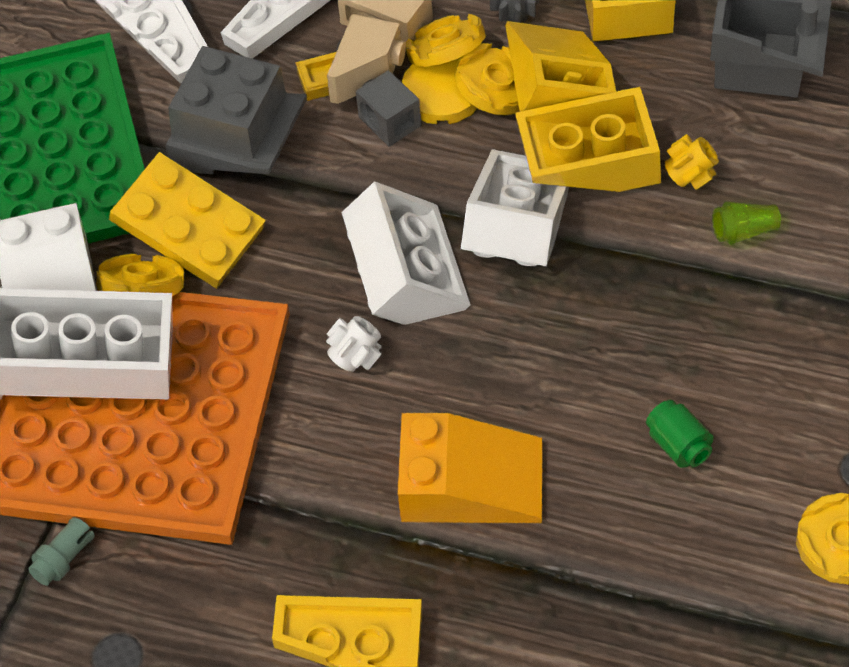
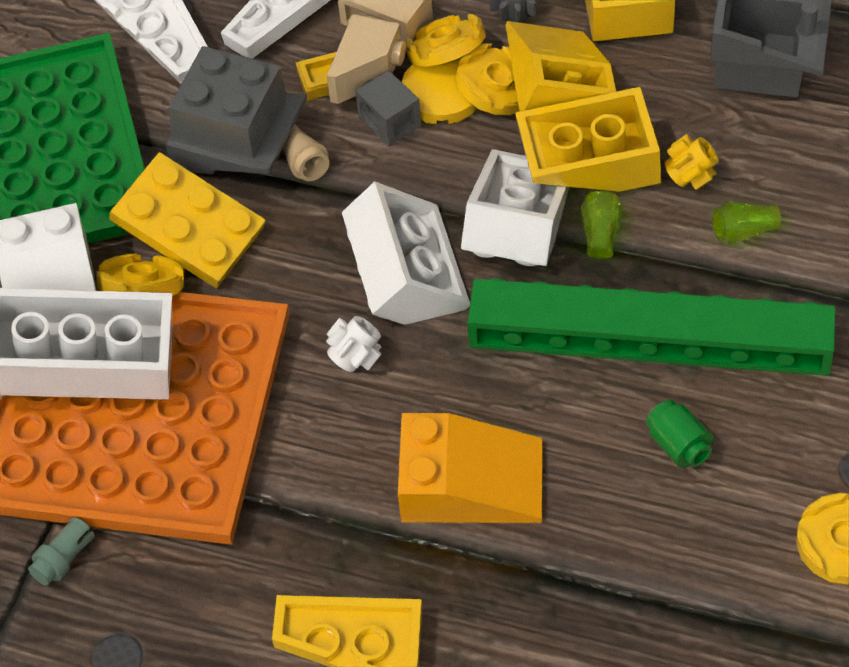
none -> tan cone [283,125,329,181]
none -> green brick [467,278,835,376]
none -> clear neon green cone [580,191,624,259]

